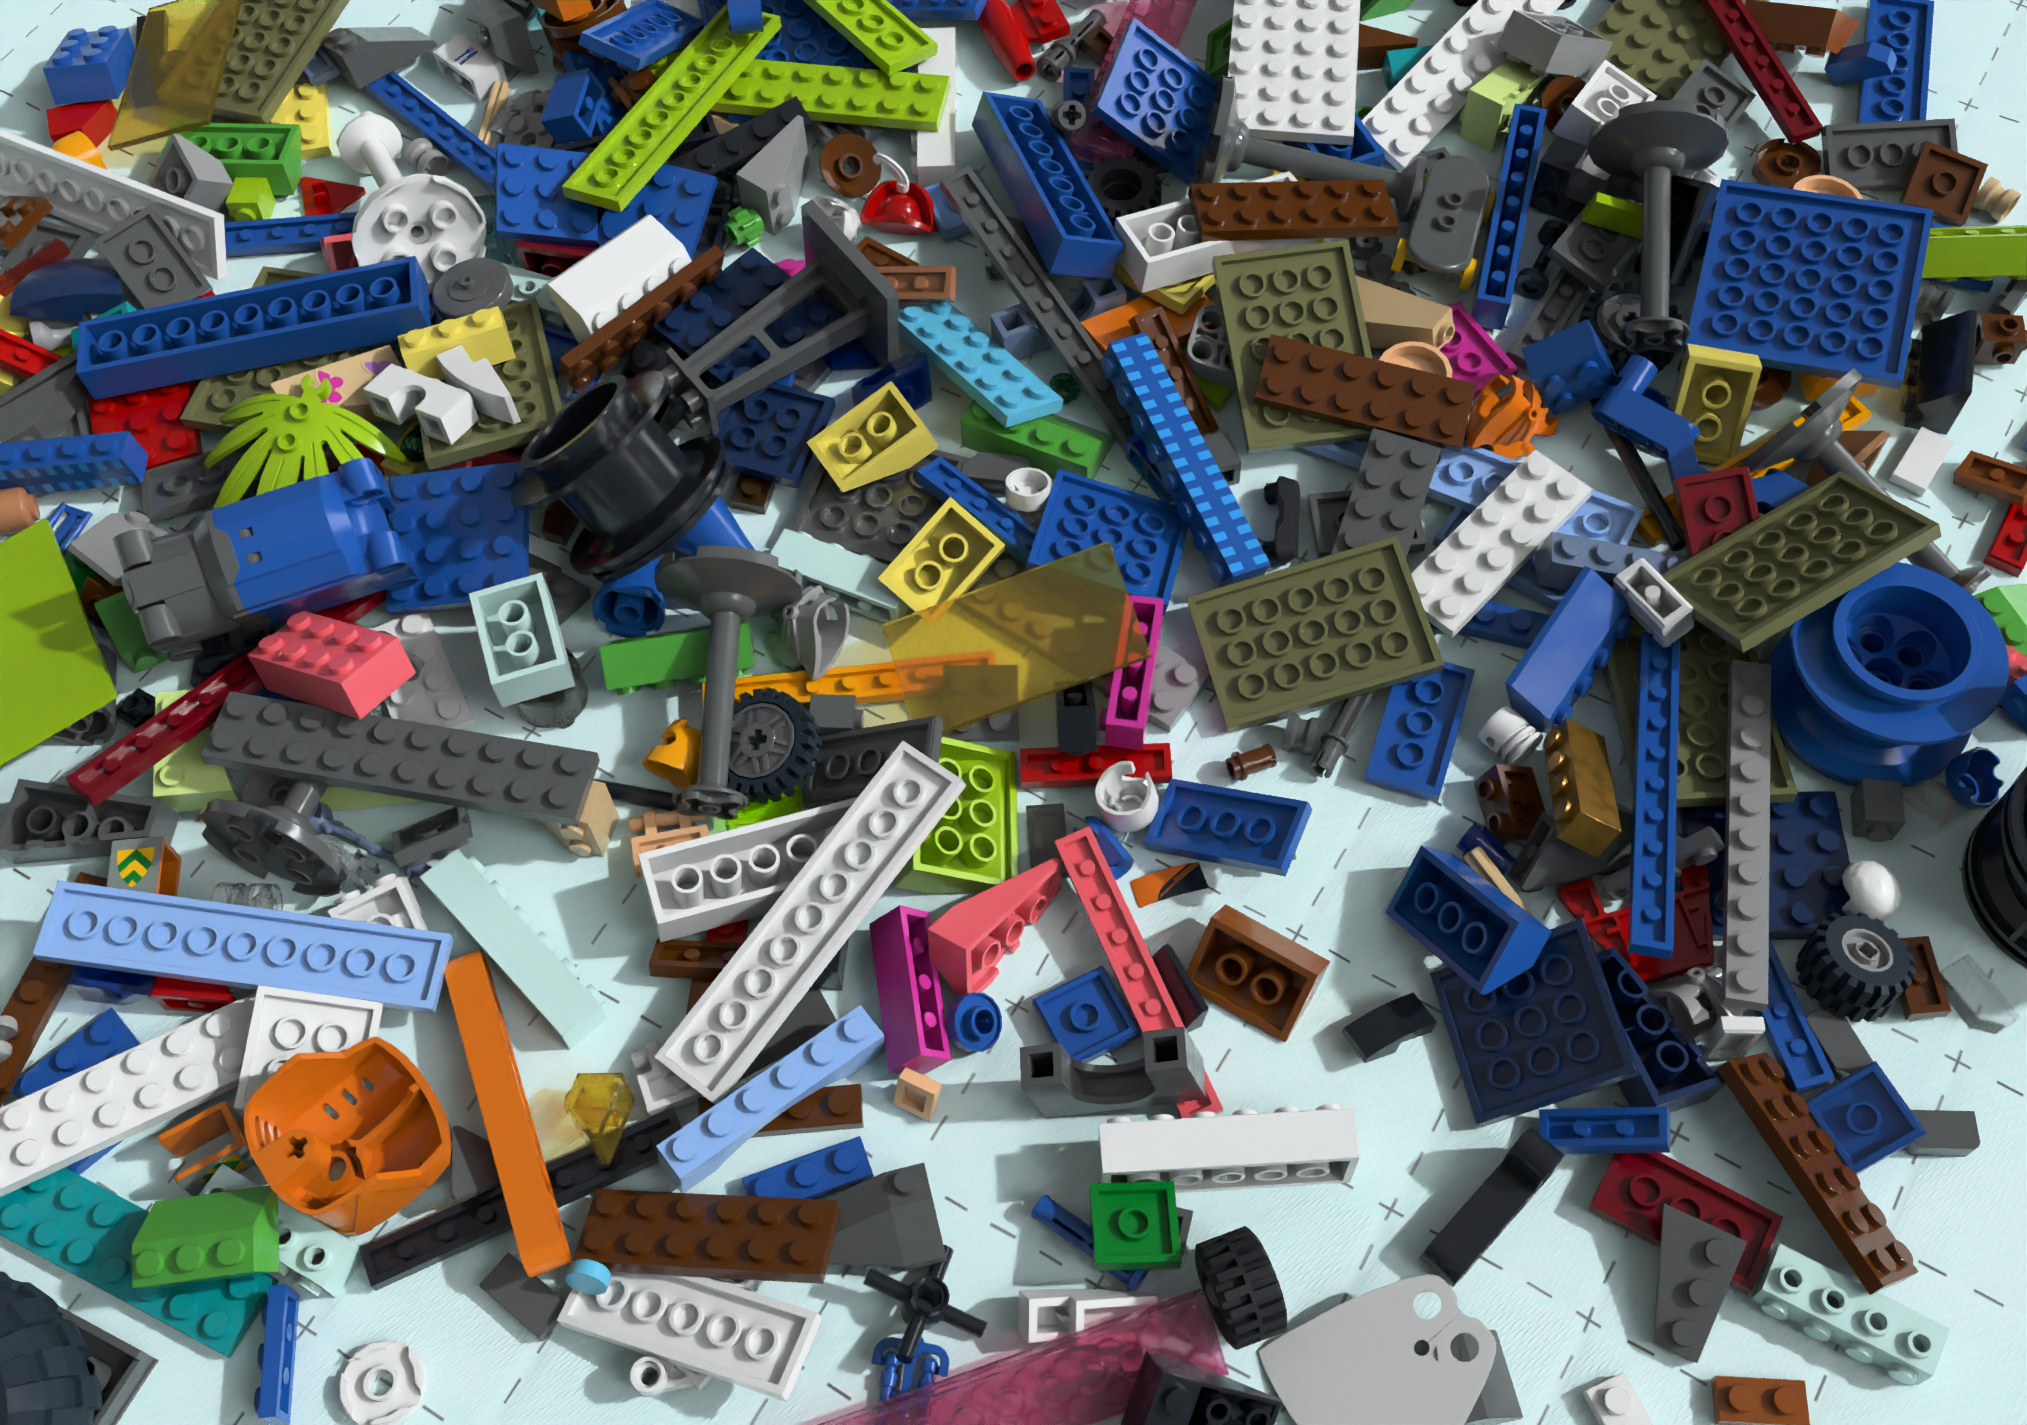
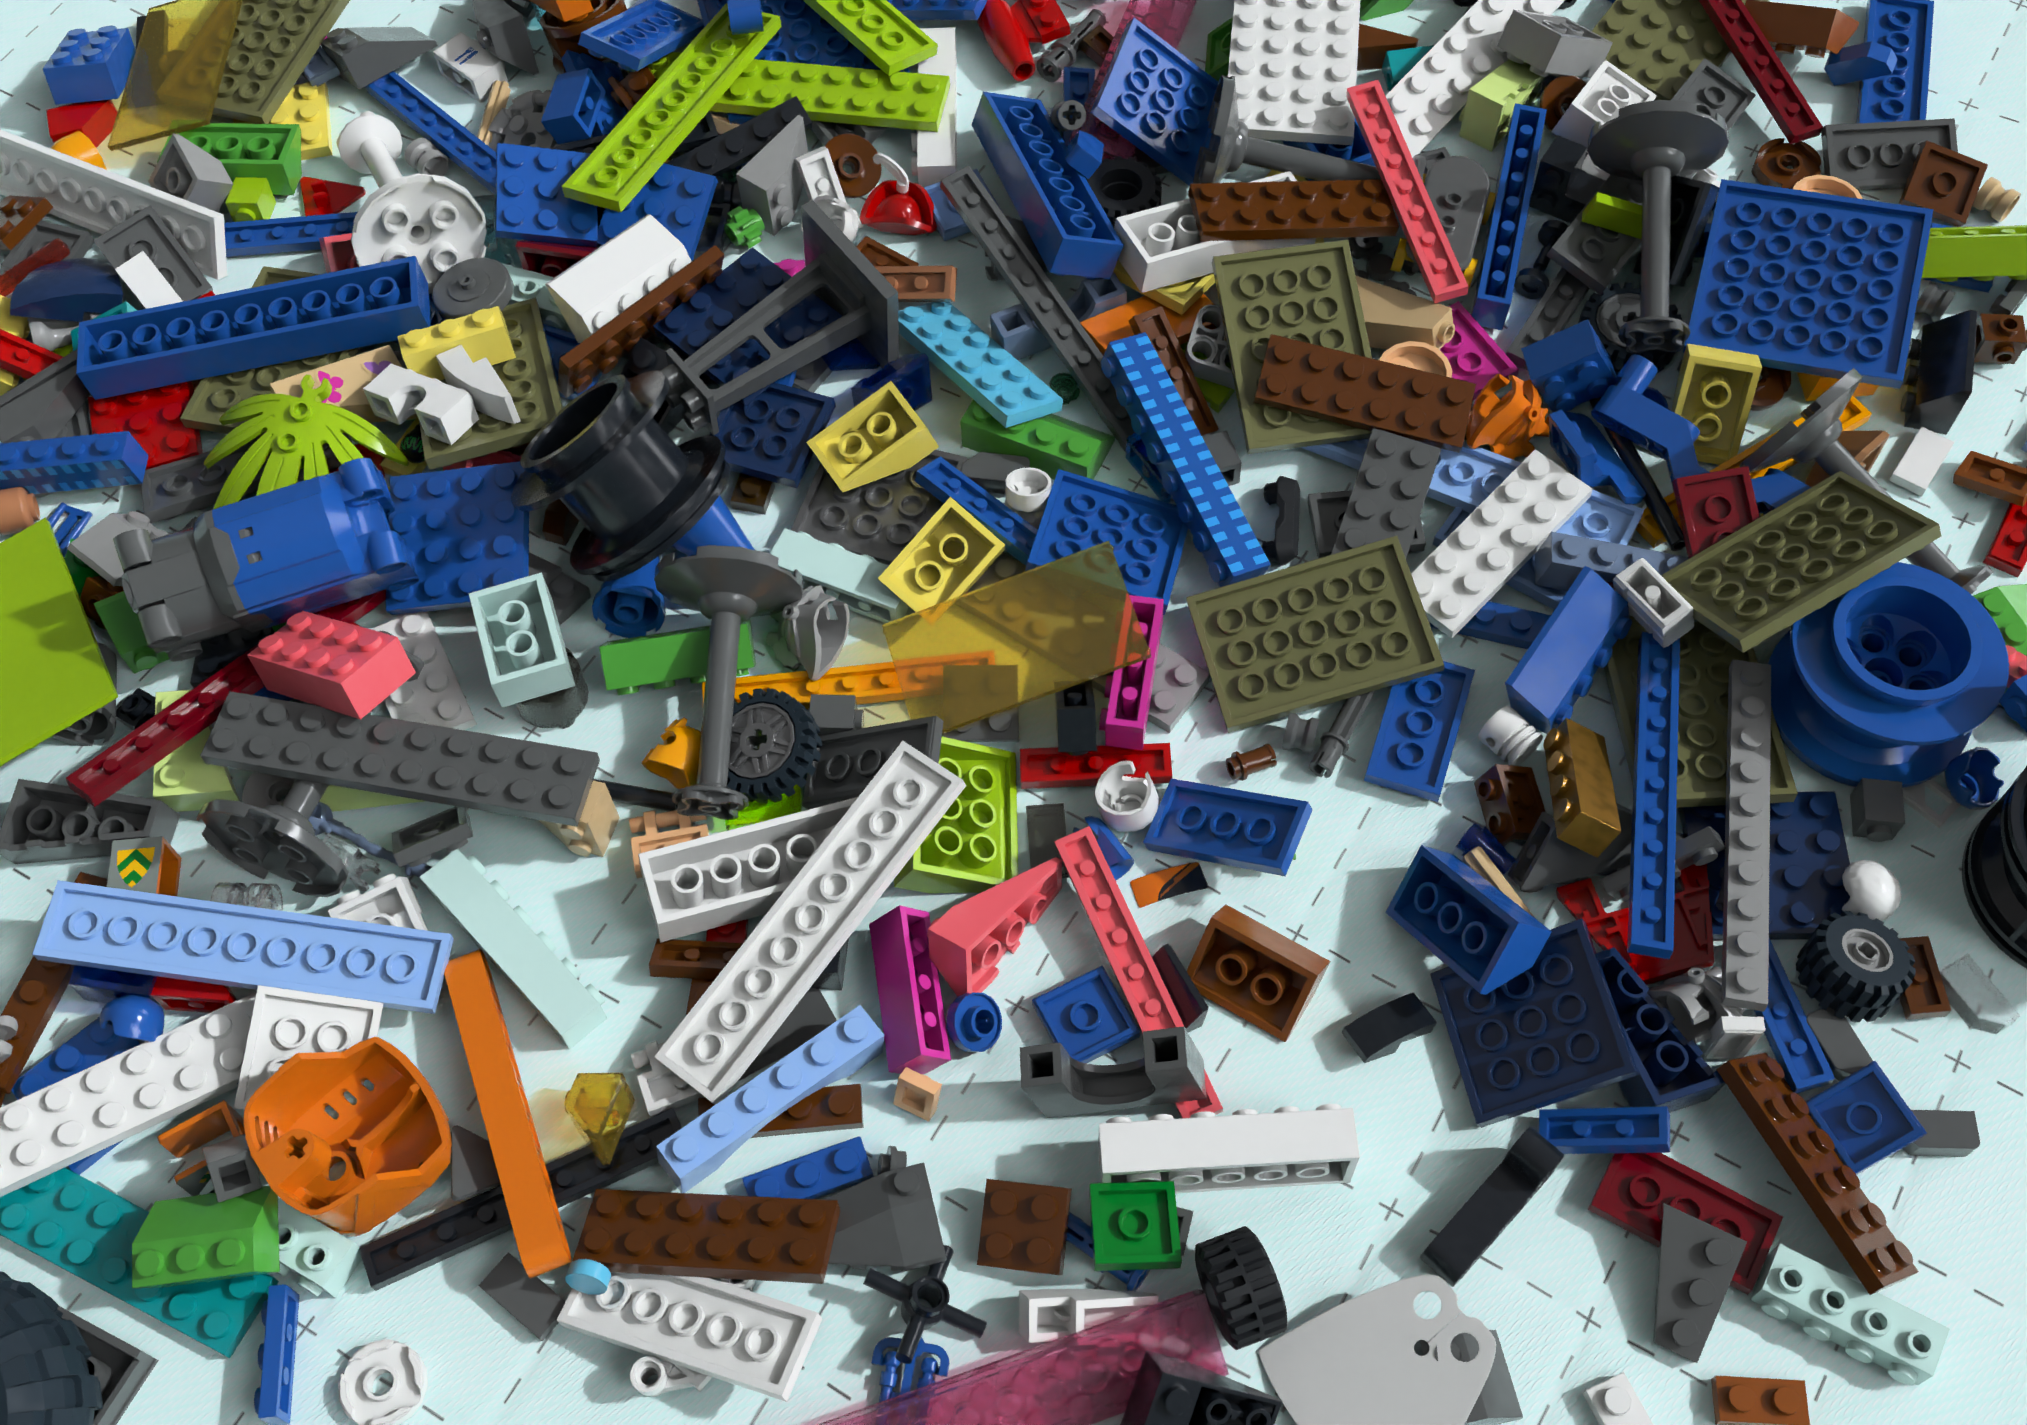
none -> blue hair [100,995,164,1042]
none -> white tile [115,251,183,309]
none -> dark grey brick [202,1134,262,1203]
none -> white plate [795,146,847,204]
none -> dark grey plate [877,1146,907,1175]
none -> reddish brown plate [977,1179,1072,1275]
none -> blue piece [1065,130,1104,179]
none -> coral plate [1346,80,1469,304]
none -> blue plate [1549,409,1646,504]

